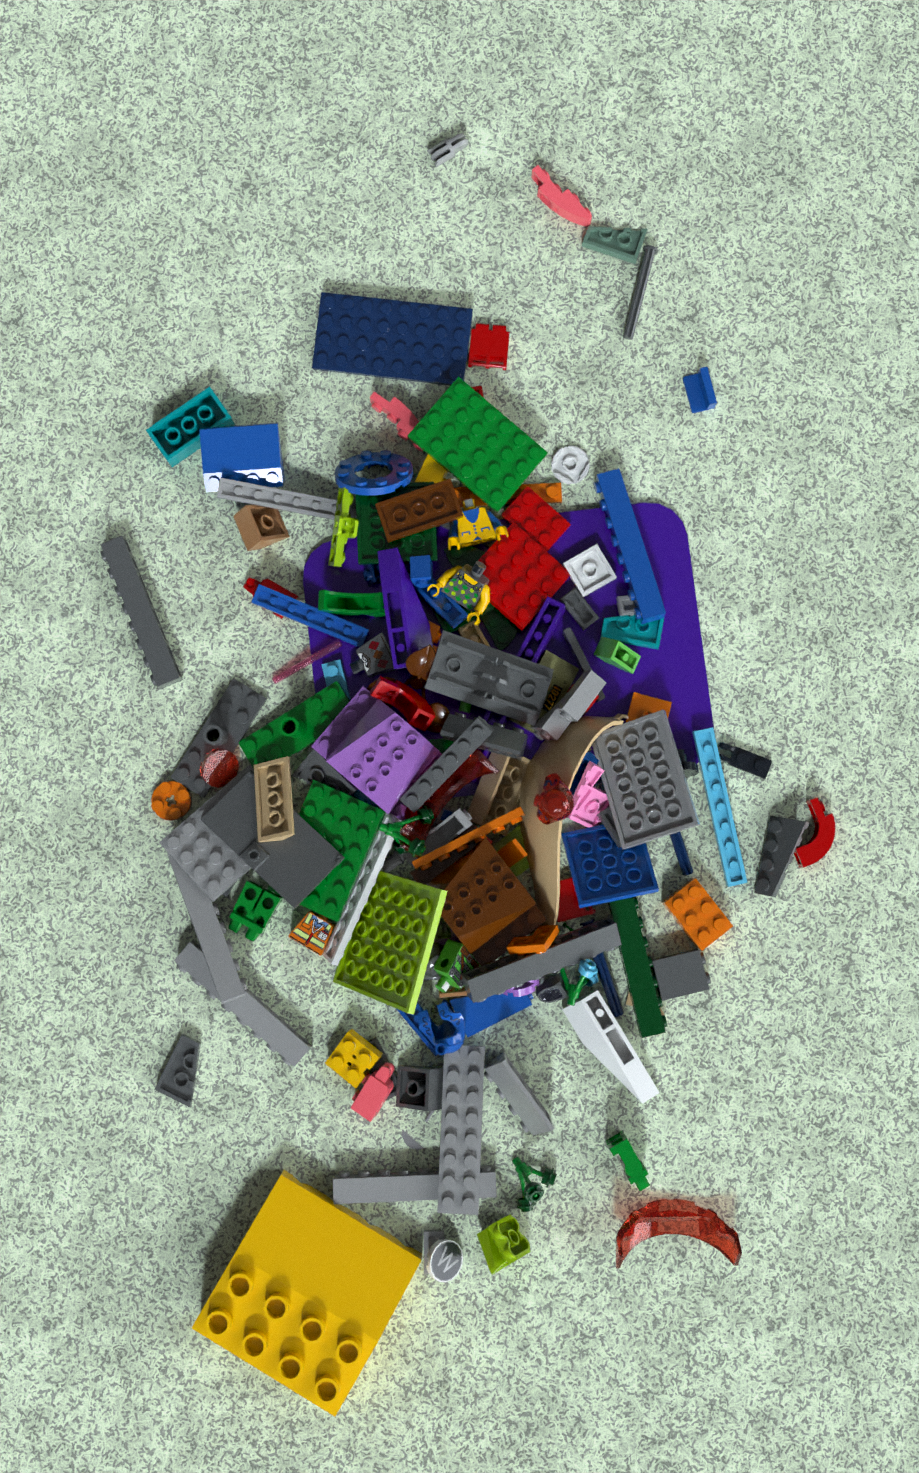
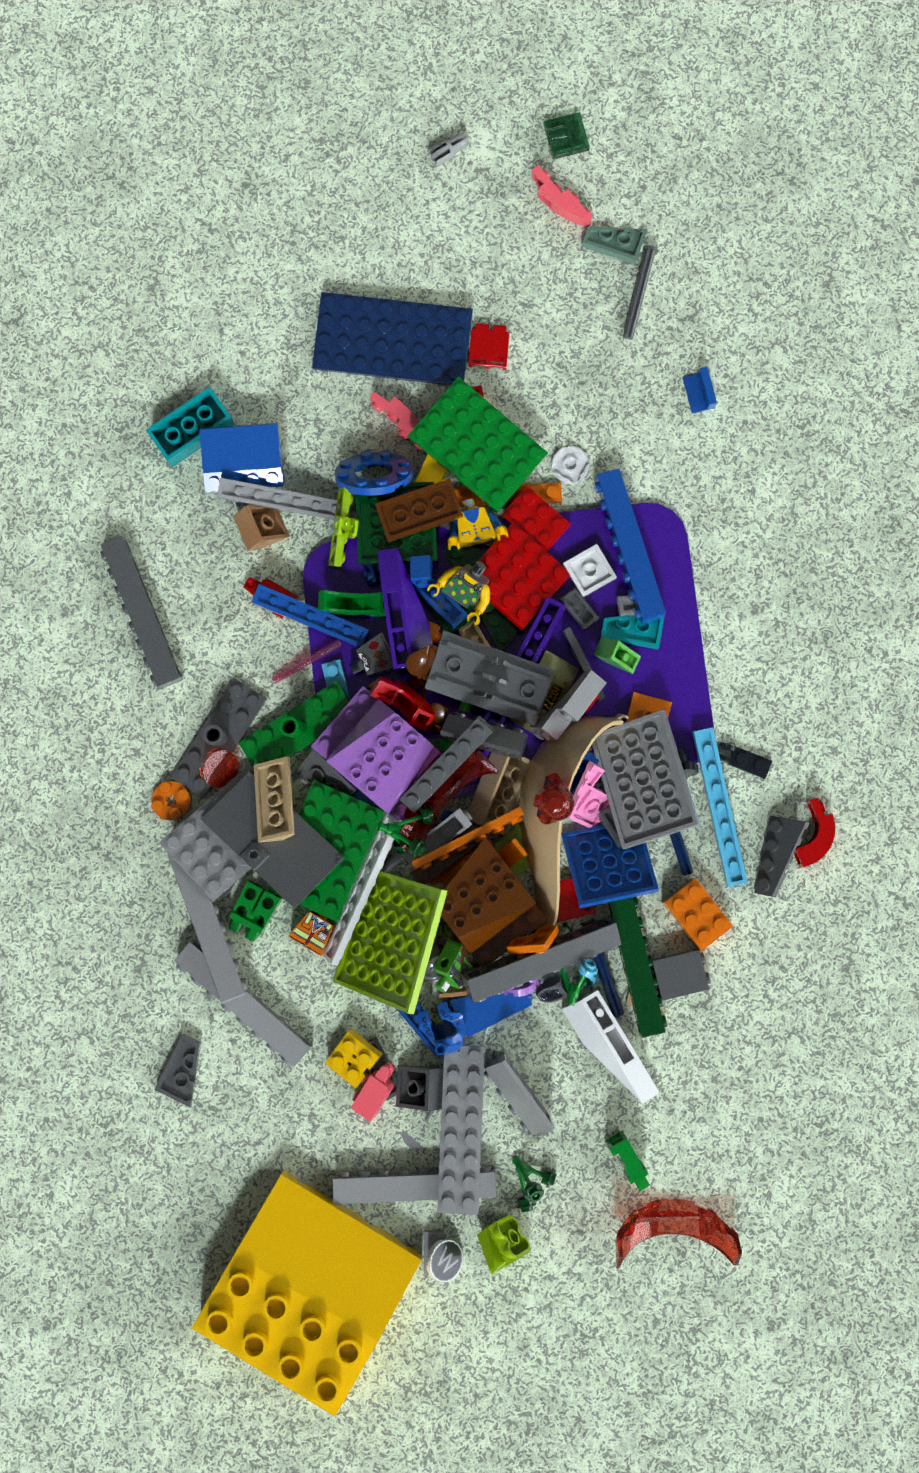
none -> clear green plate [543,112,590,160]

